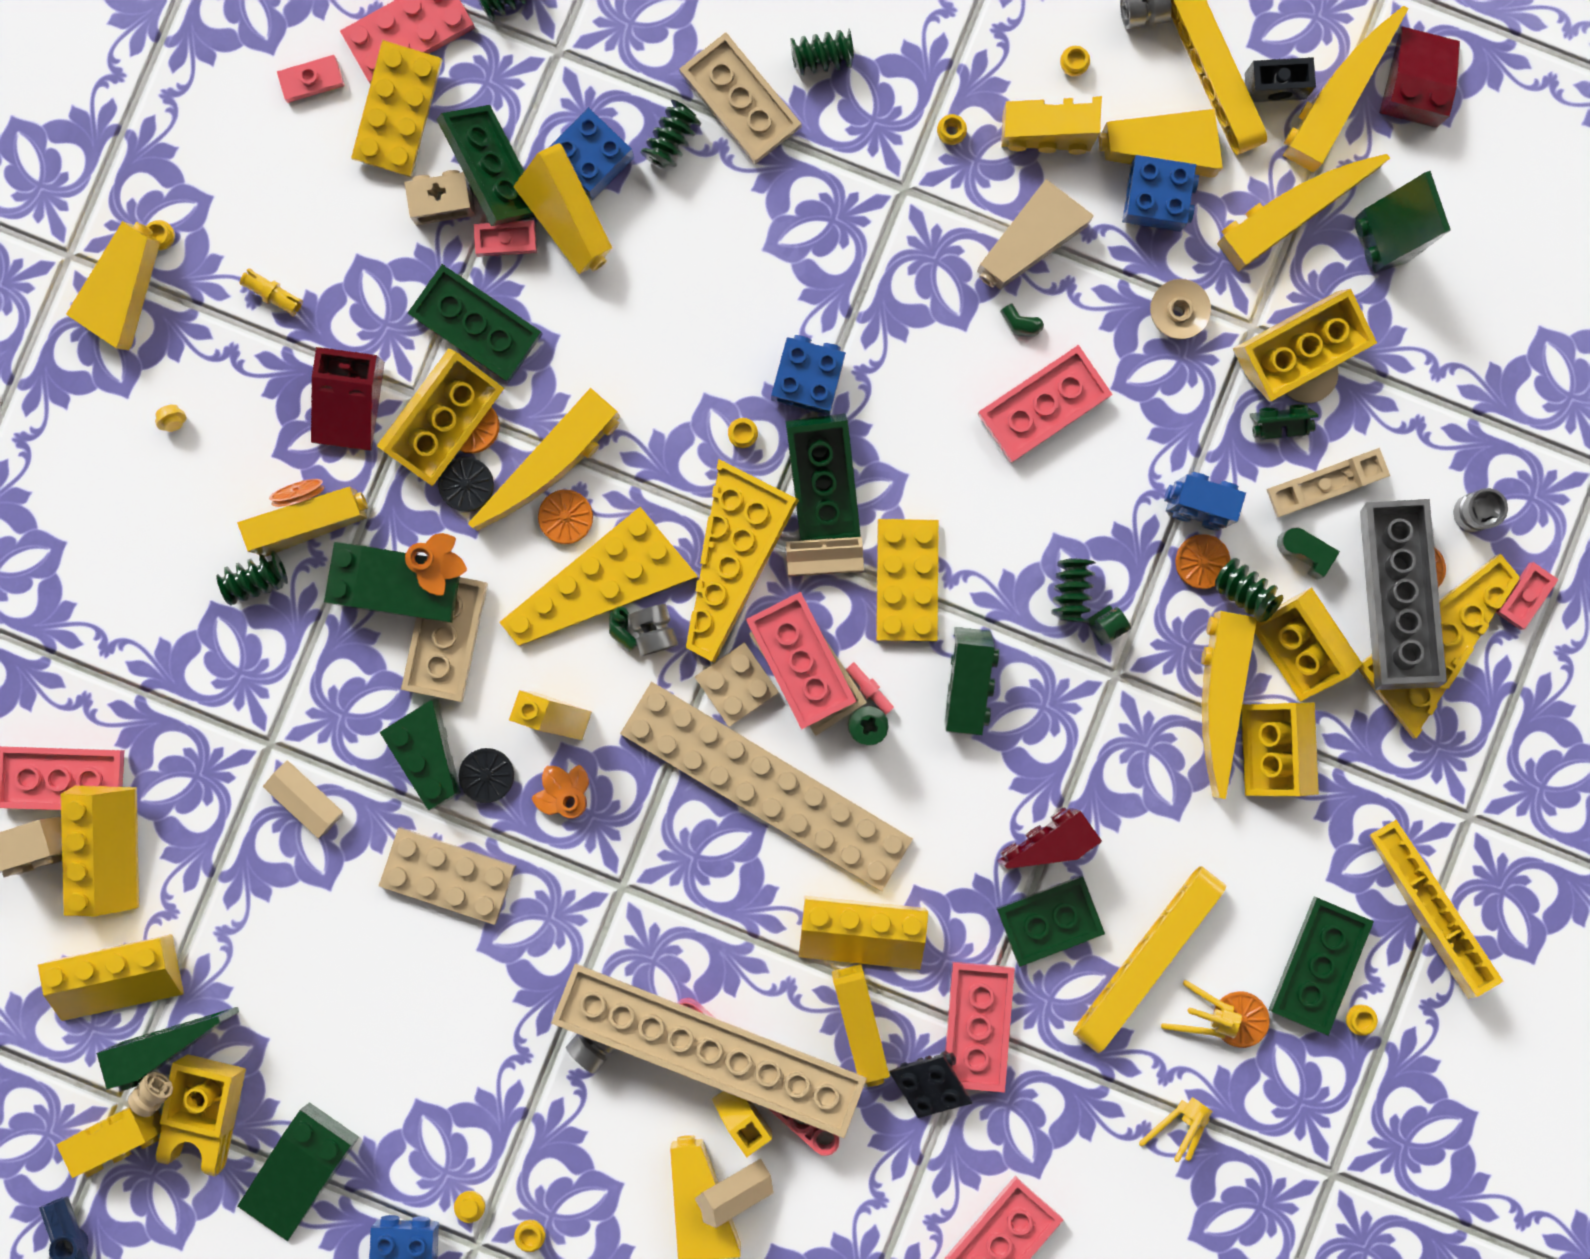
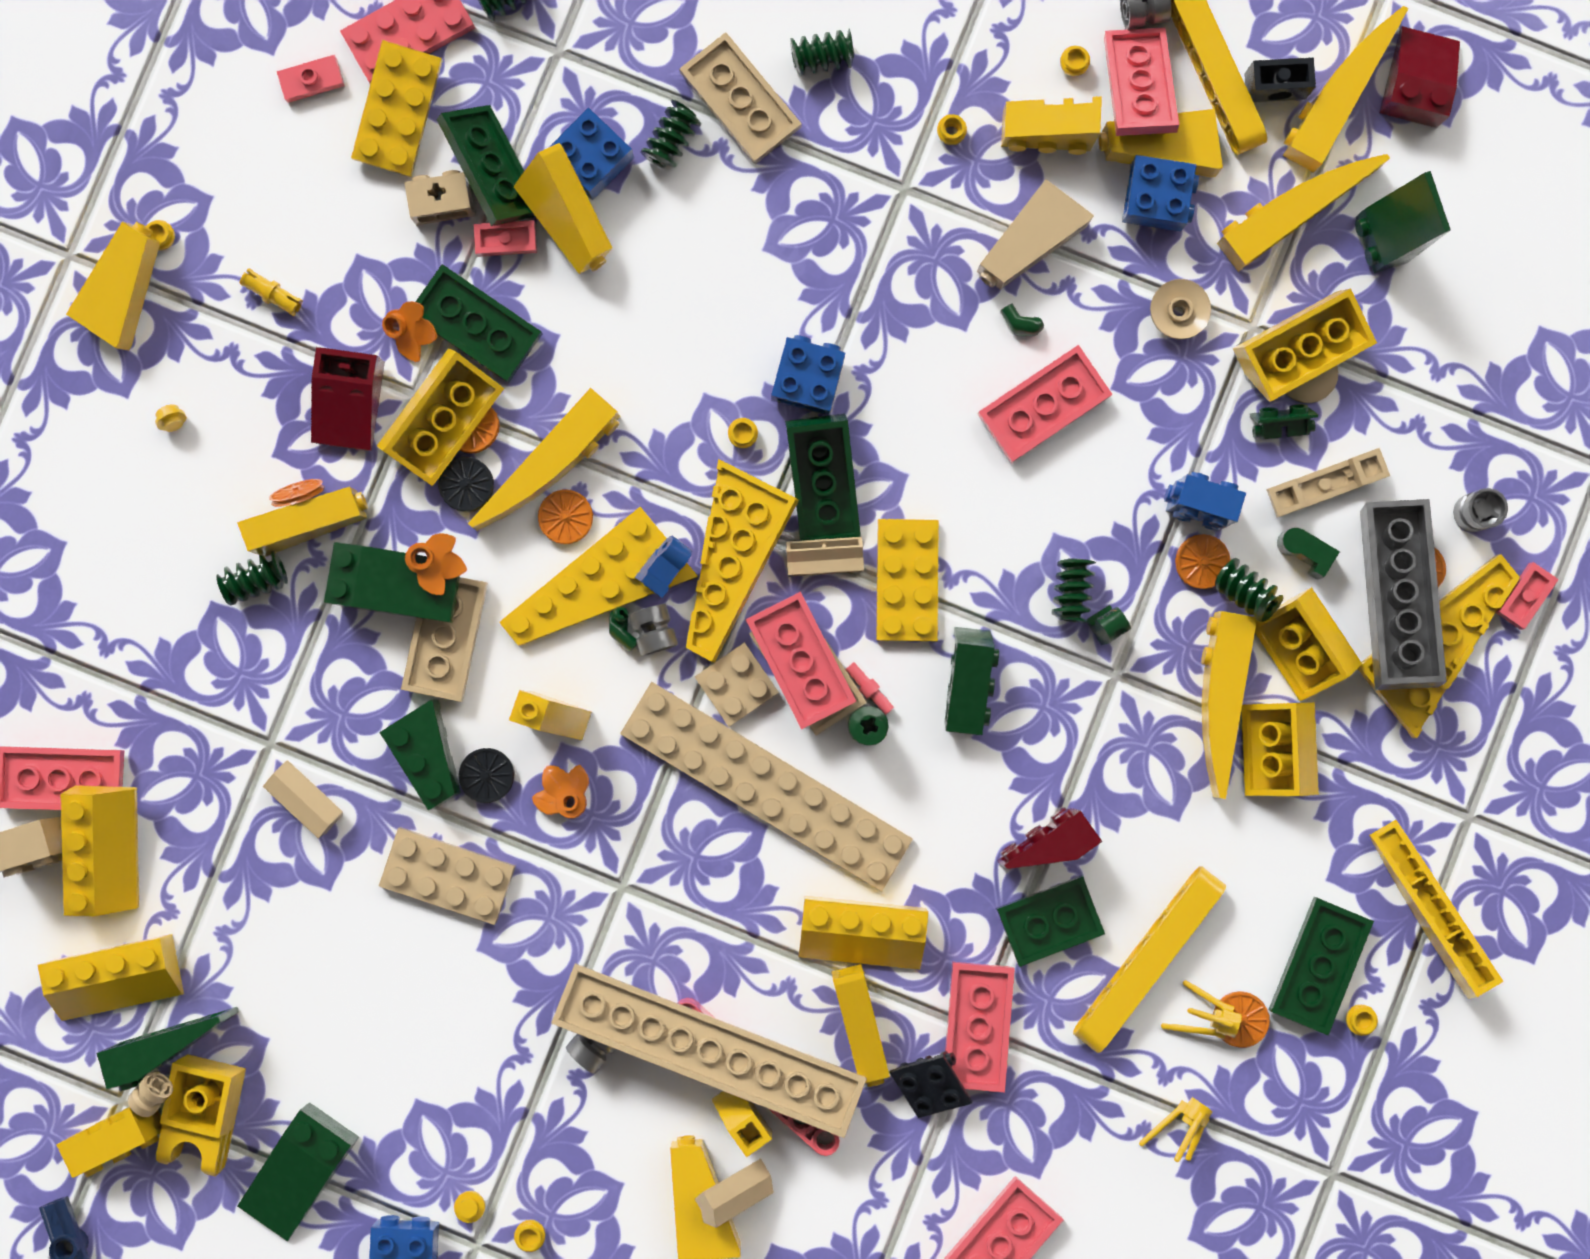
none -> orange plate [382,301,437,362]
none -> blue leg [635,535,692,598]
none -> coral plate [1104,27,1179,136]

